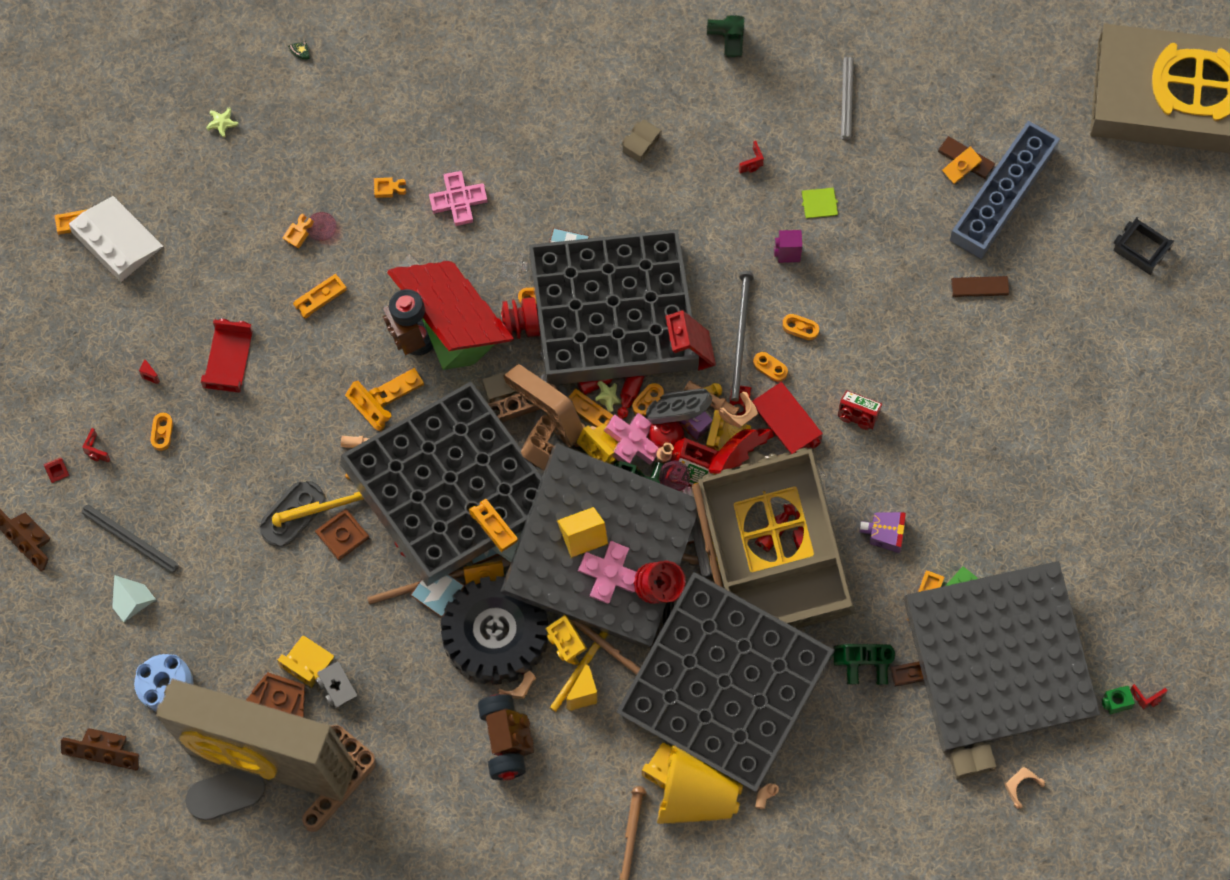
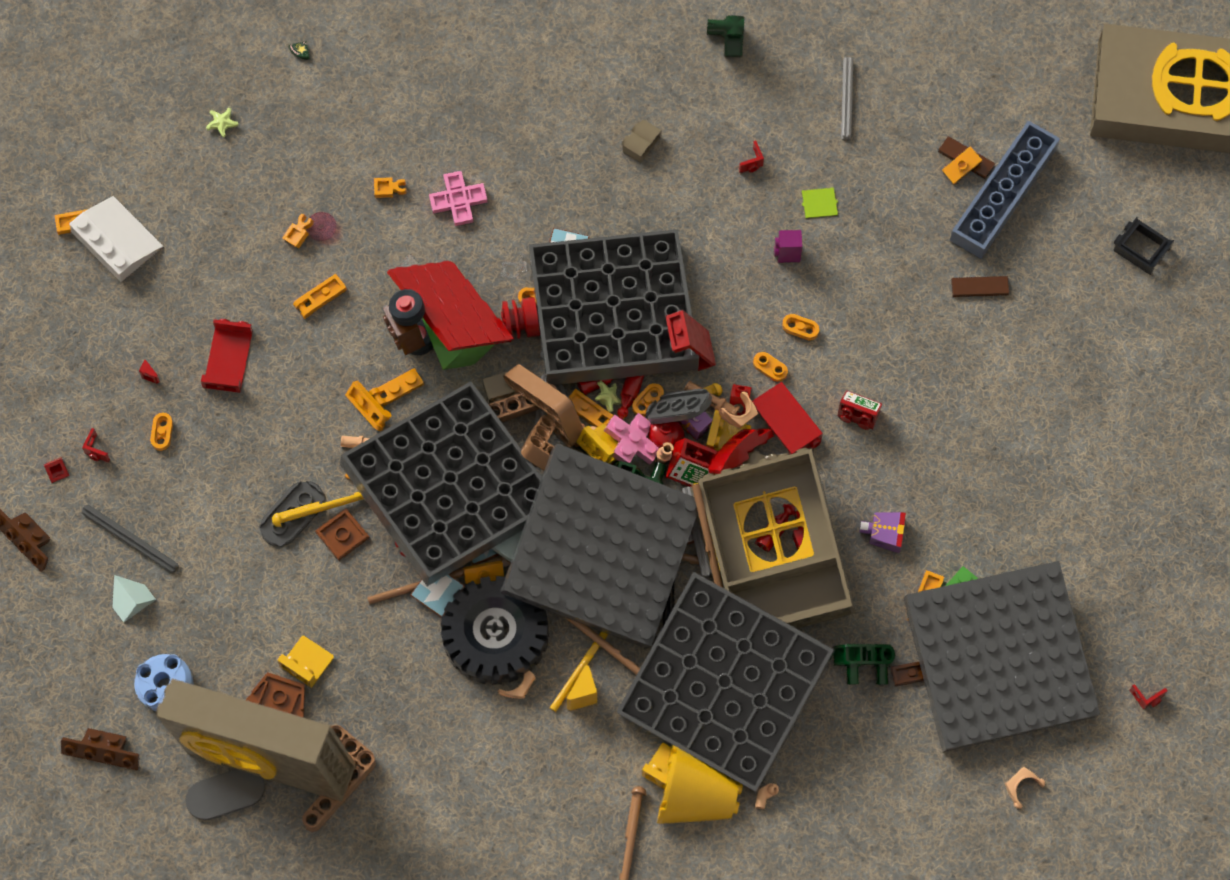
light grey brick [316,661,357,709] -> none
light orange plate [469,499,518,552] -> none
brick [478,694,534,780] -> none
yellow bracket [546,615,587,665] -> none
yellow slope [557,507,608,558] -> none
bright pink plate [578,541,636,604] -> none
red wheel [634,560,686,604] -> none
clear pink piece [659,461,690,491] -> none
dark grey bar [731,271,754,402] -> none
dark tan brick [950,742,996,779] -> none
green brick [1102,685,1135,715] -> none

